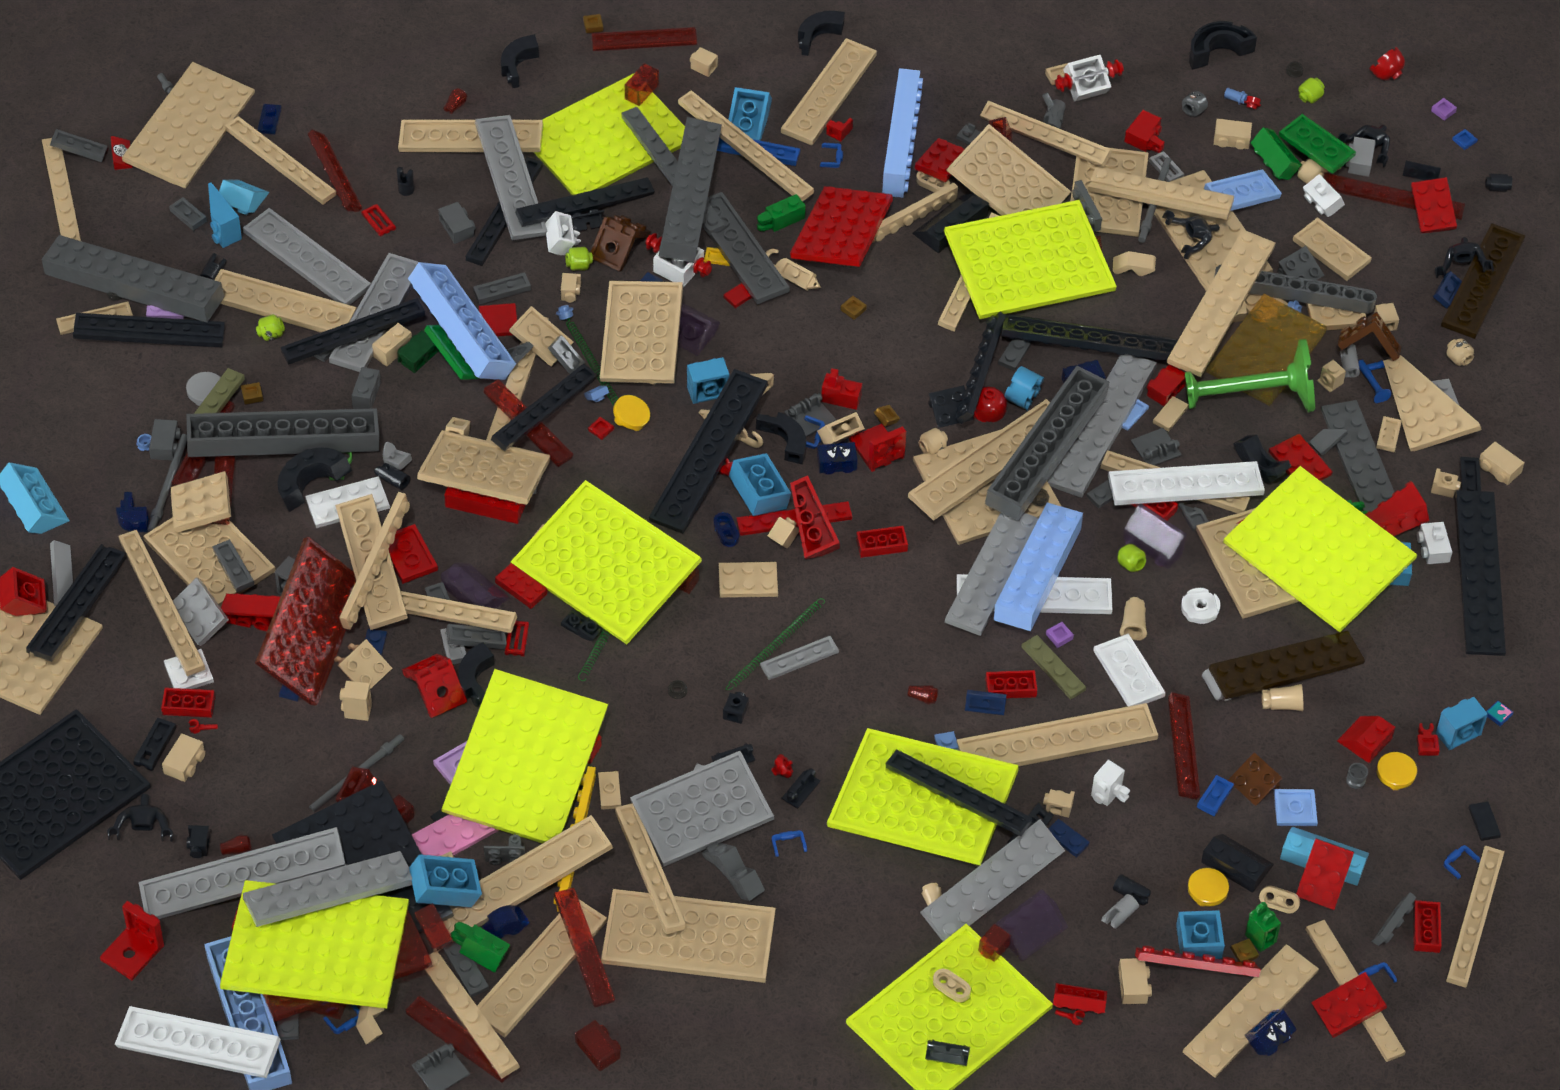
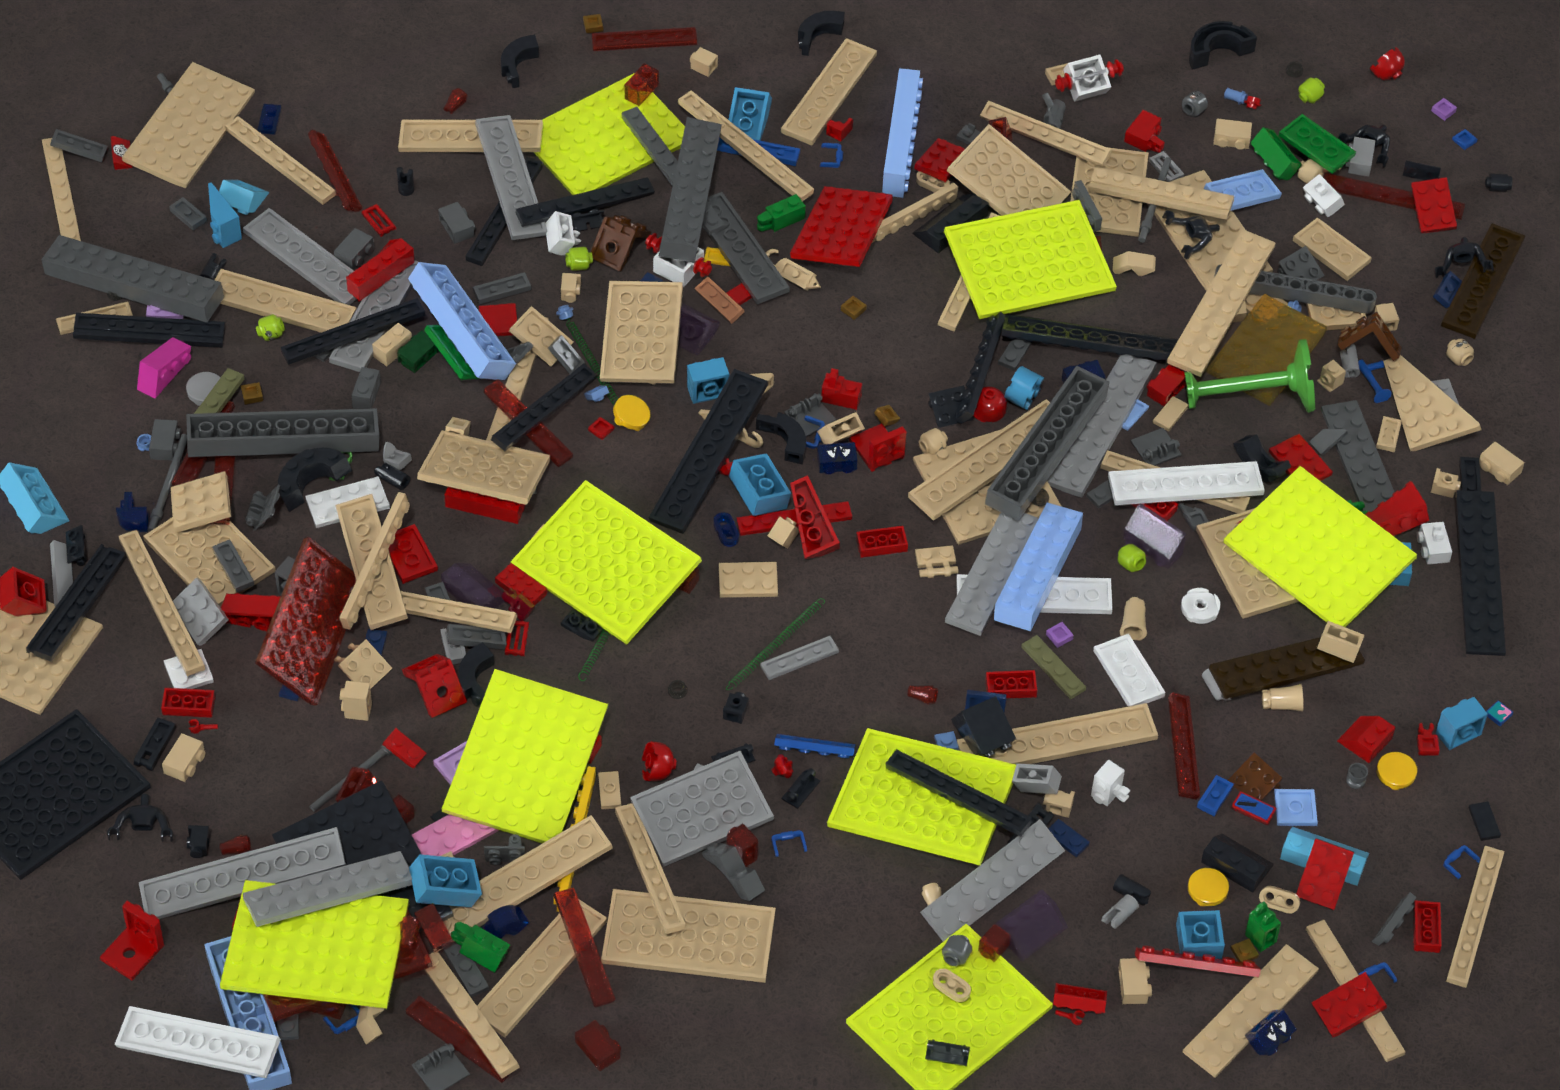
none -> black hinge [66,525,87,566]
none -> dark pink wedge [137,337,191,399]
none -> dark grey hinge [245,484,280,531]
none -> dark grey brick [334,228,374,270]
none -> red wedge [346,238,414,301]
none -> red plate [382,728,426,769]
none -> clear red cone [400,916,420,949]
none -> dark red plate [501,588,535,621]
none -> red cylinder [642,741,676,781]
none -> nougat plate [694,276,745,324]
none -> clear red brick [727,823,758,867]
none -> blue plate [774,734,856,758]
none -> tan plate [915,546,958,578]
none -> dark grey head [942,935,972,966]
none -> black slope [951,696,1016,758]
none -> light grey brick [1012,763,1062,794]
none -> slope [1231,791,1277,826]
none -> tan brick [1317,621,1364,663]

